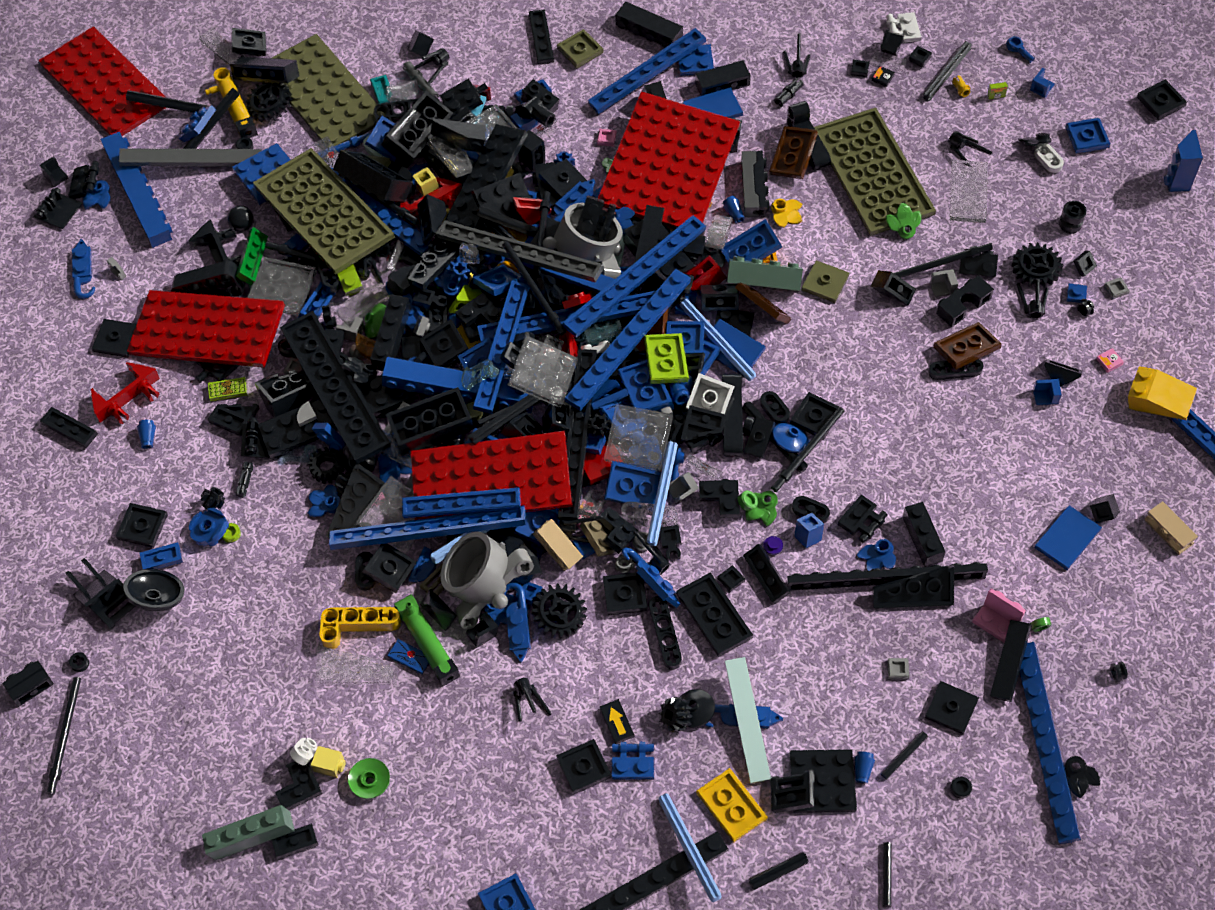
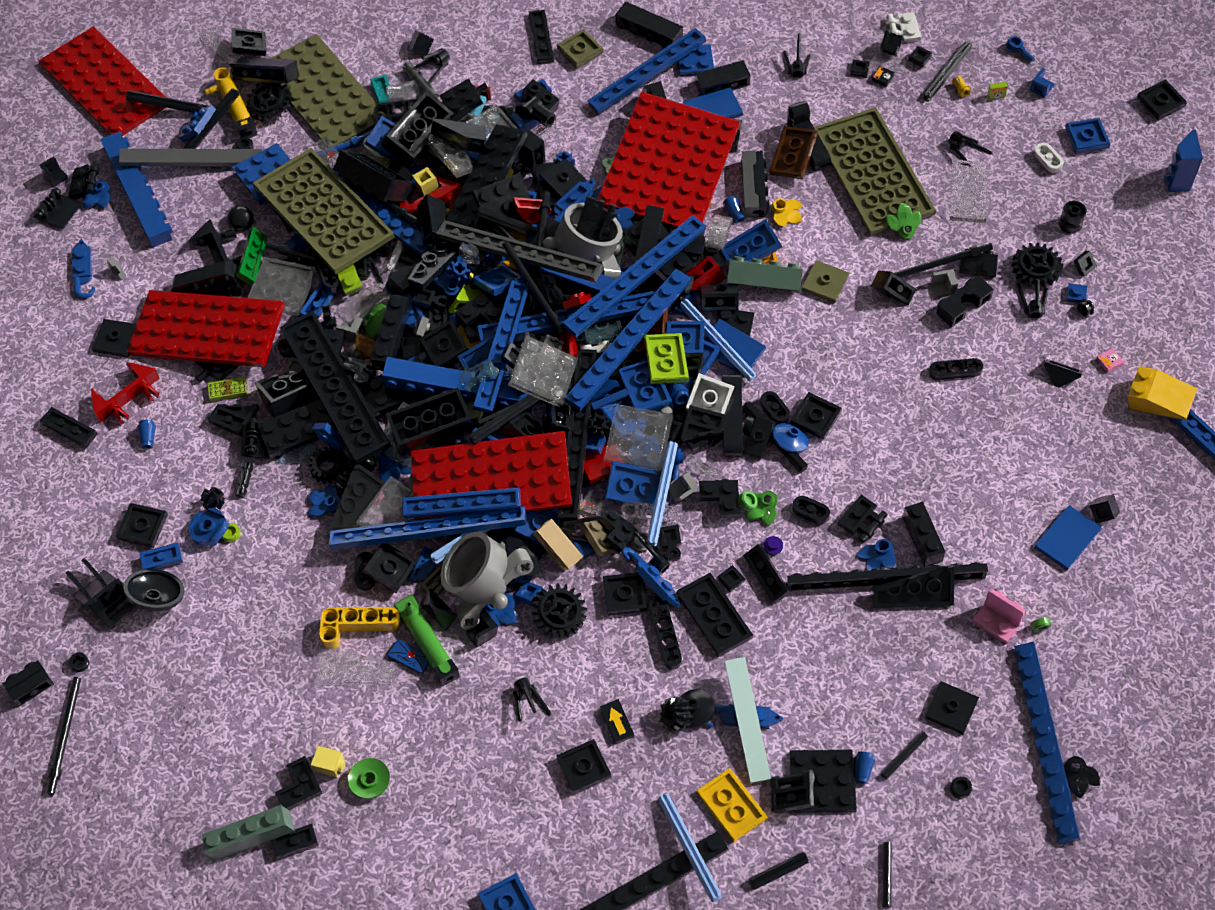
white plate [290,738,317,765] -> none
light grey tile [297,401,317,427] -> none
blue plate [504,583,531,662] -> none
bright pink tile [597,129,617,147] -> none
blue plate [612,742,654,780] -> none
light grey plate [615,555,634,573] -> none
reddish brown tile [735,282,791,324] -> none
black bar [771,407,845,492] -> none
black pin [774,78,804,107] -> none
blue panel [794,513,824,548] -> none
light grey tile [887,658,910,679] -> none
reddish brown tile [933,322,1002,369] -> none
black tile [990,620,1032,702] -> none
black plate [1018,133,1052,147] -> none
blue panel [1033,379,1062,405] -> none
light grey tile [1104,277,1130,299] -> none
black bush [1110,661,1128,681] -> none
tan piece [1144,501,1198,555] -> none

